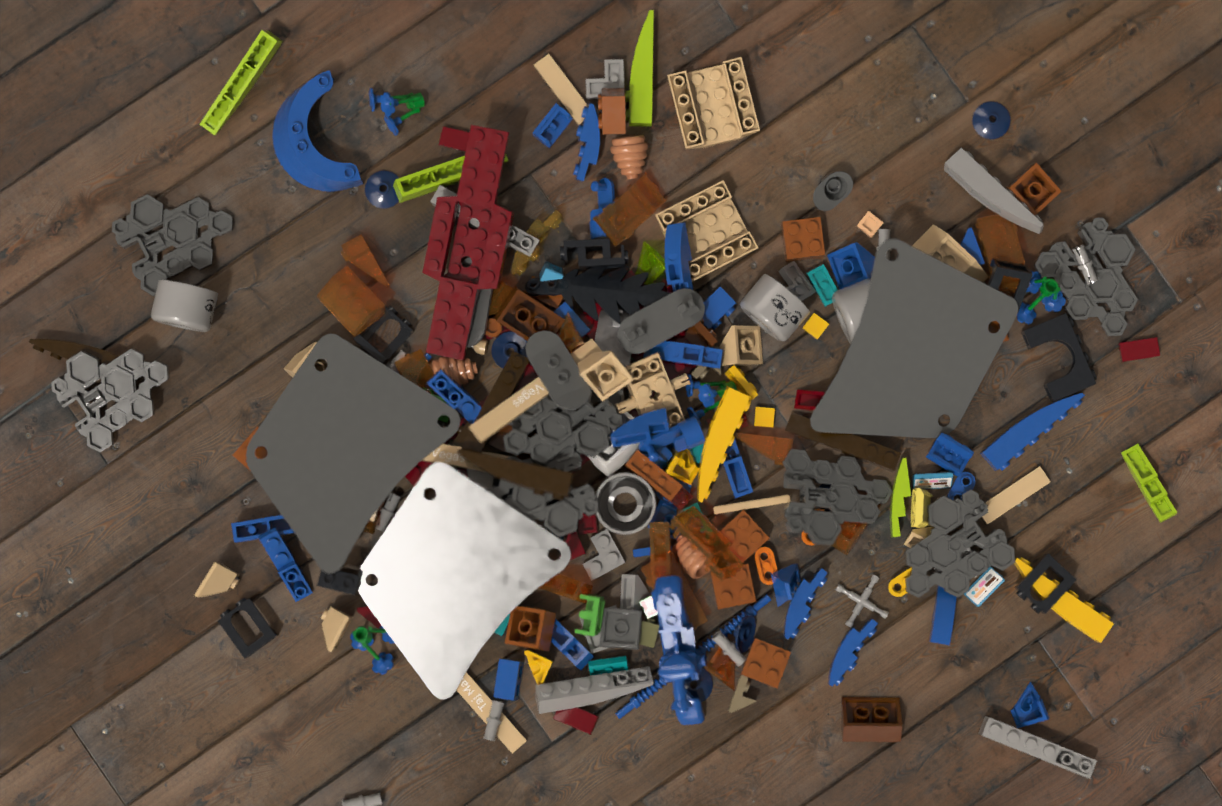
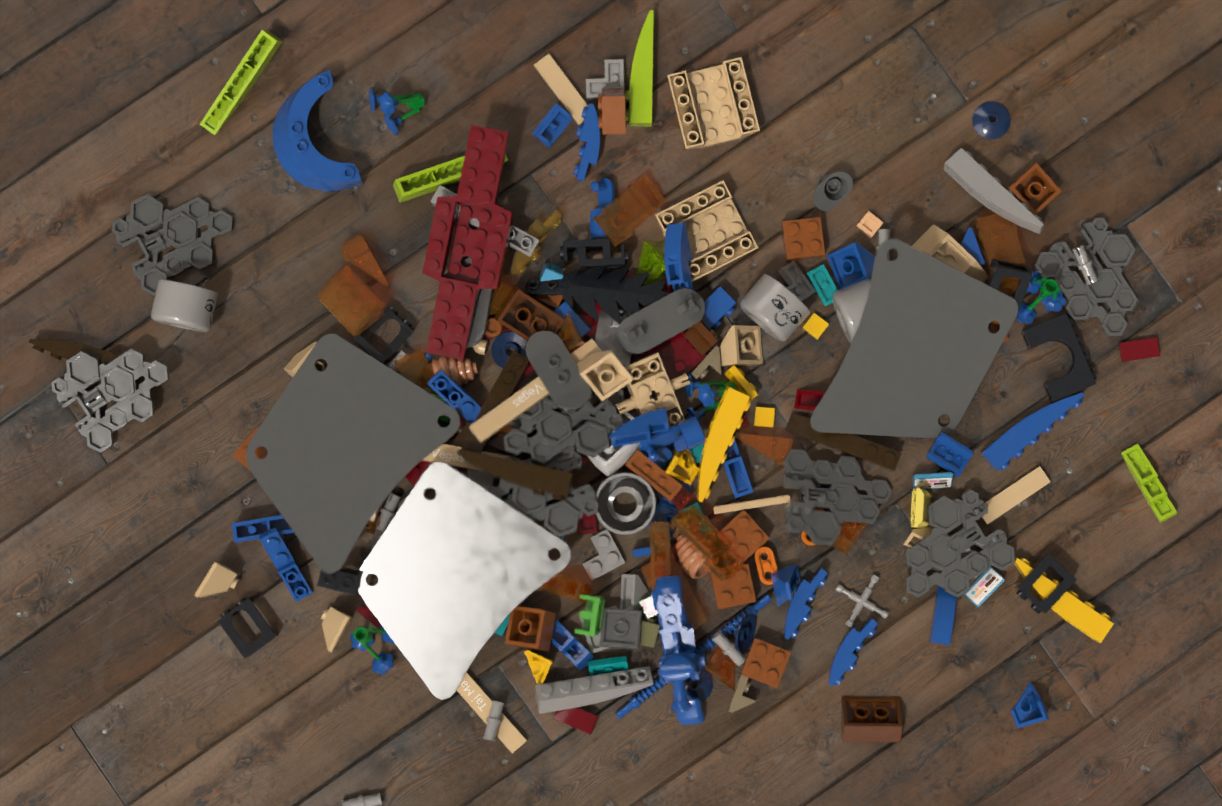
dark blue dish [365,171,399,209] -> none
dark red tile [438,126,469,152] -> none
blue hinge [493,659,524,700] -> none
dark red slope [559,531,586,560] -> none
nougat piece [610,135,648,179] -> none
blue slope [643,341,723,369] -> none
yellow plate [888,567,912,597] -> none
lime slope [890,458,911,537] -> none
blue plate [947,472,975,501] -> none
light grey slope [978,716,1097,779] -> none

